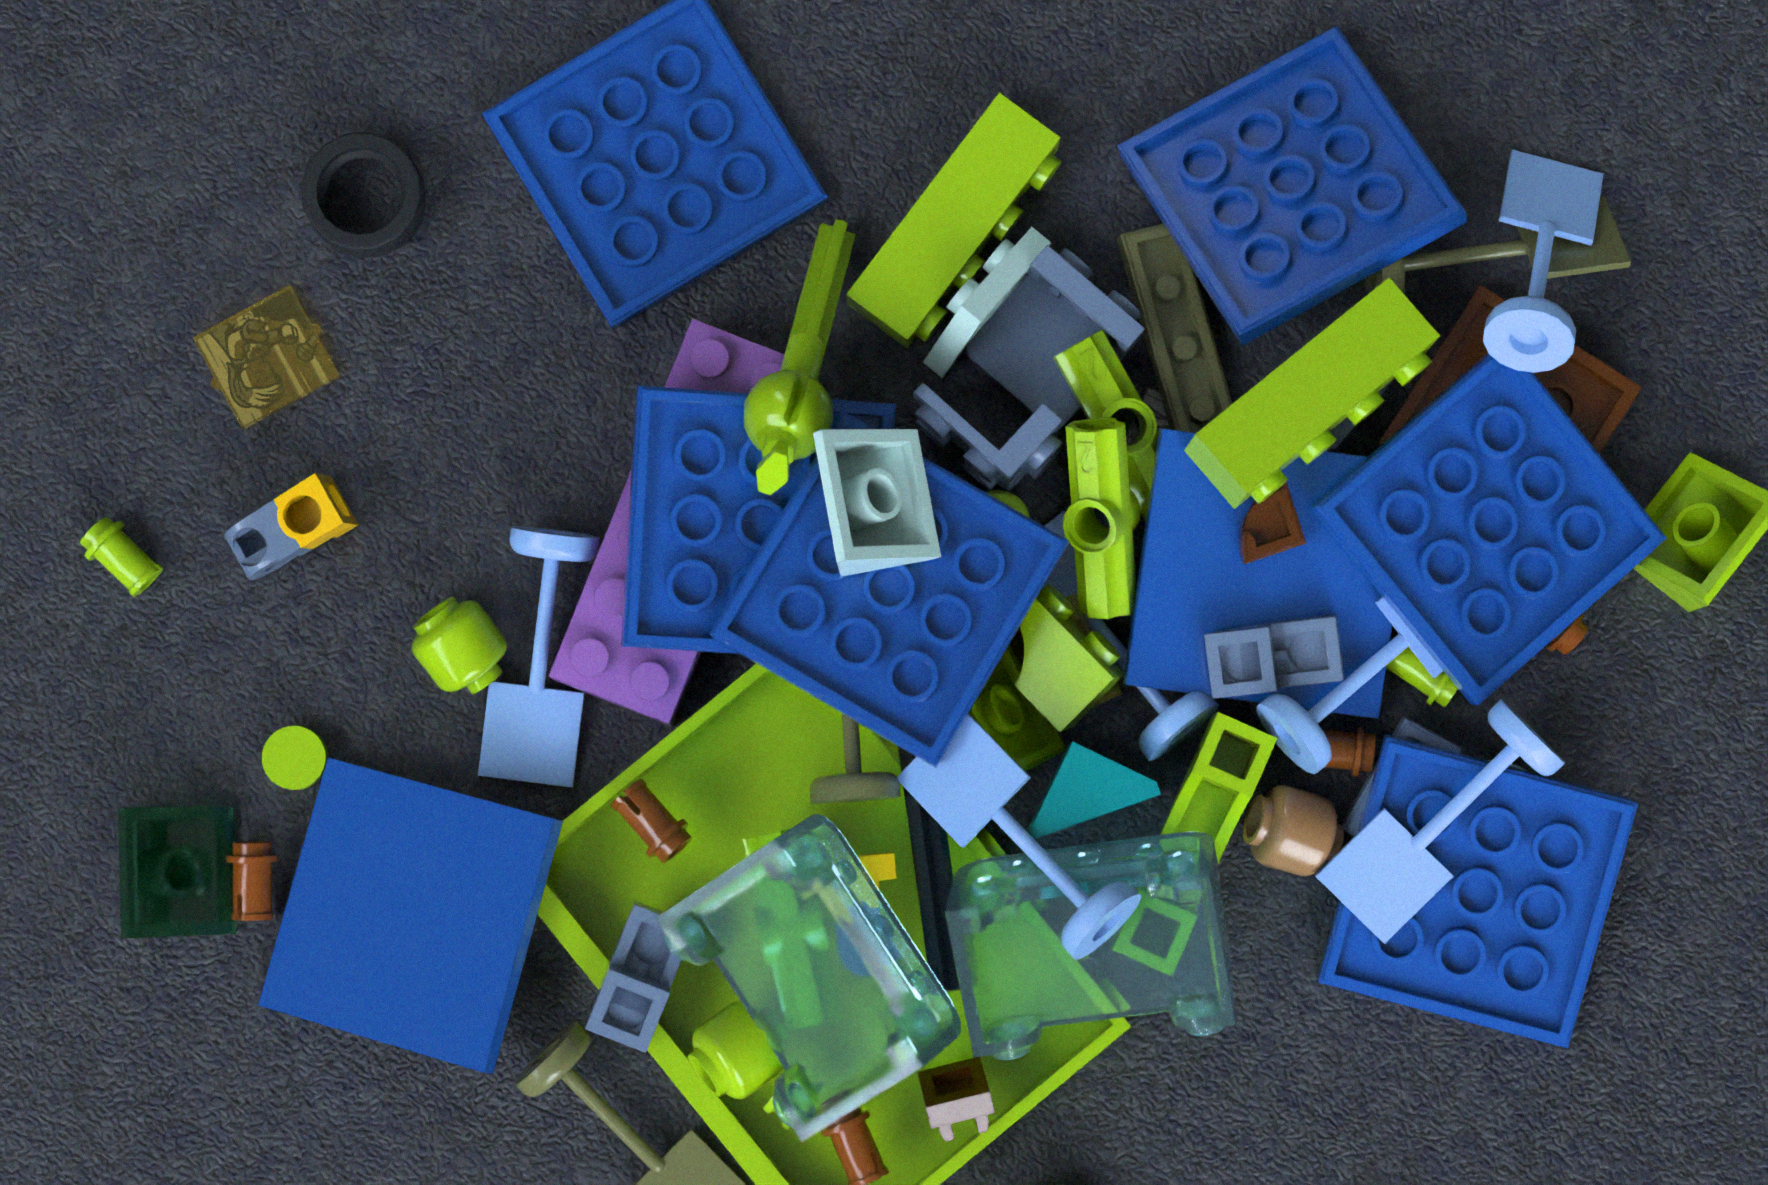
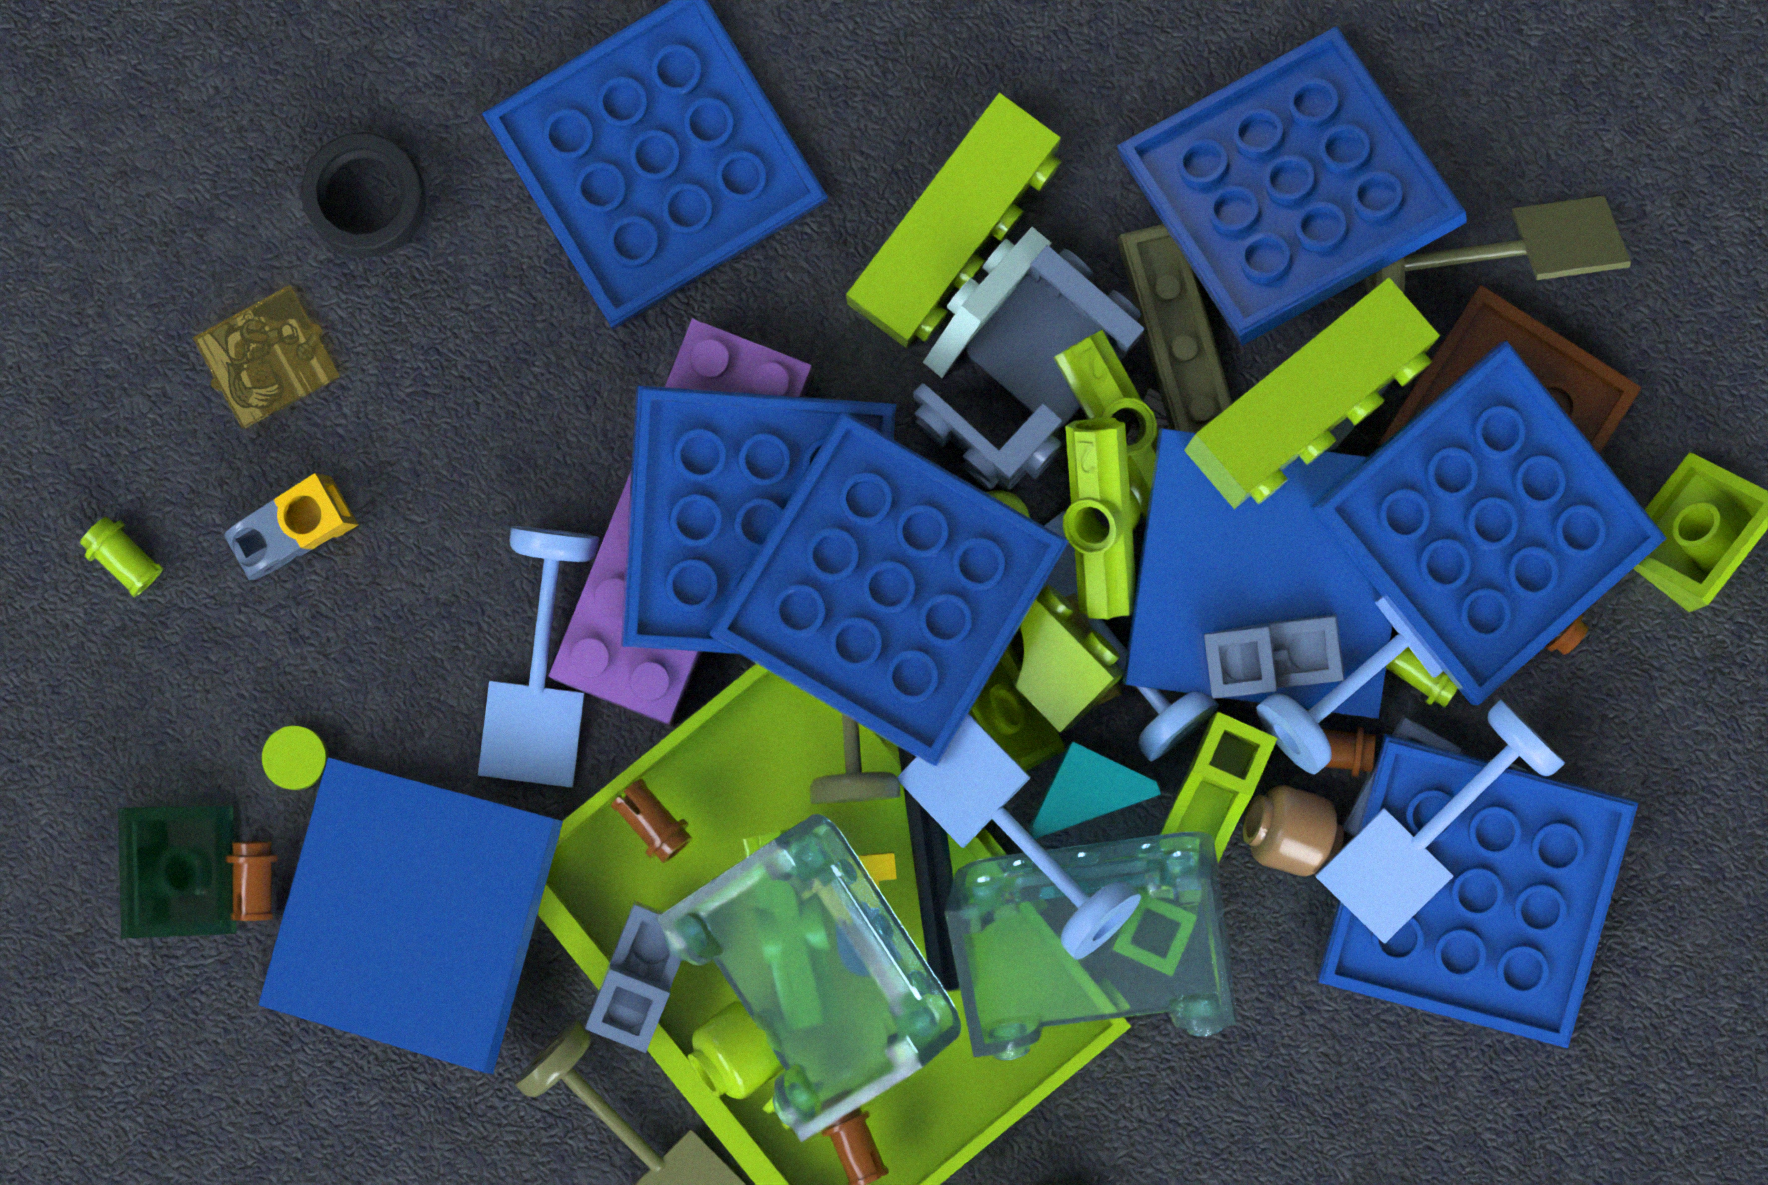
lime head [411,597,507,694] -> none
lime piece [744,219,856,496] -> none
light aqua slope [813,429,941,577] -> none
tile [917,1056,995,1141] -> none
reddish brown tile [1239,482,1306,564] -> none
light blue piece [1483,149,1604,373] -> none

